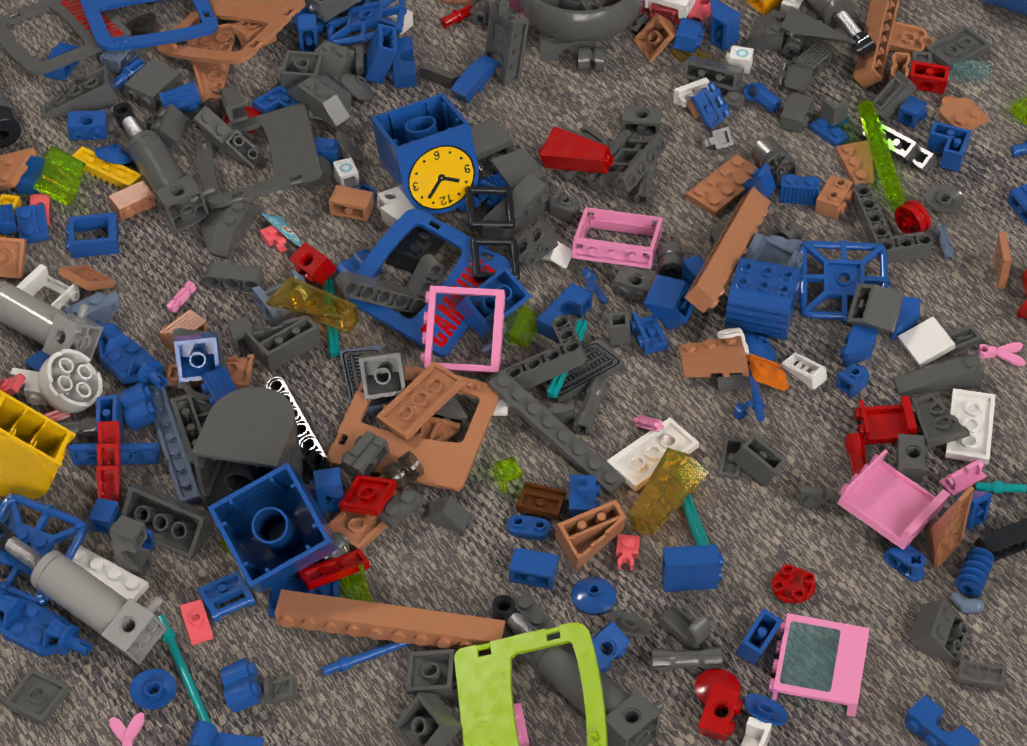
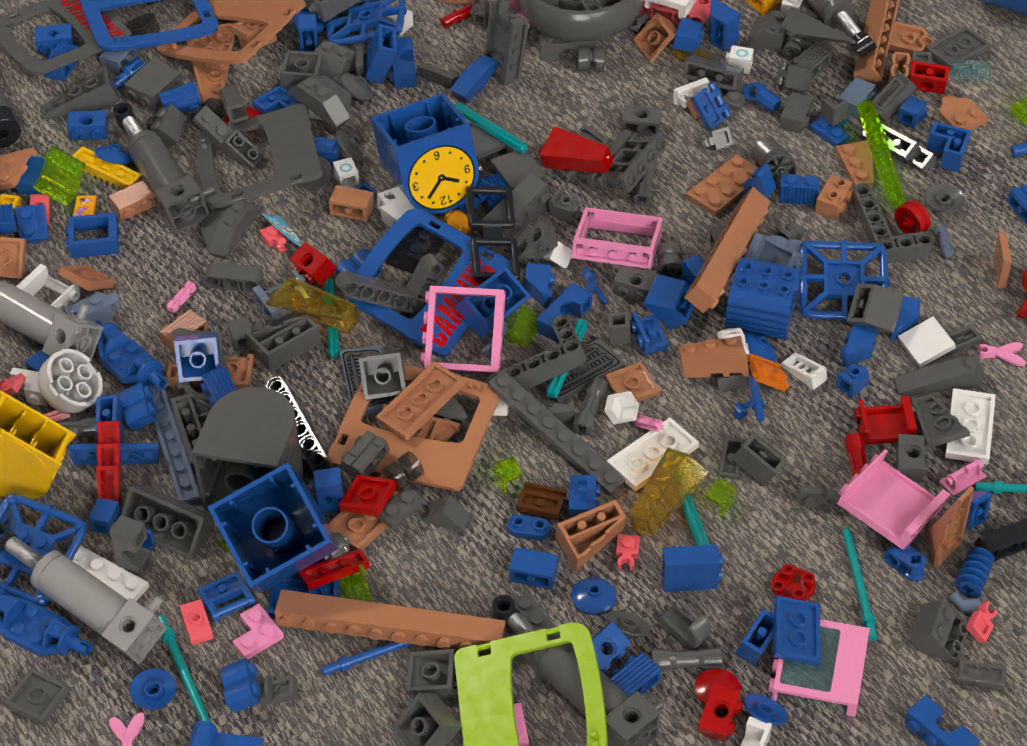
none -> blue brick [35,23,74,54]
none -> light orange tile [73,196,97,216]
none -> bright pink plate [232,603,284,659]
none -> light orange head [443,210,472,236]
none -> teal axle [454,102,528,154]
none -> blue slope [525,263,555,307]
none -> nougat tile [604,362,660,402]
none -> white panel [604,391,639,424]
none -> blue brick [609,652,661,696]
none -> clear neon green panel [706,478,737,517]
none -> blue tile [773,595,821,666]
none -> sand blue brick [838,77,877,118]
none -> teal bar [842,528,878,641]
none -> coral plate [966,601,997,643]

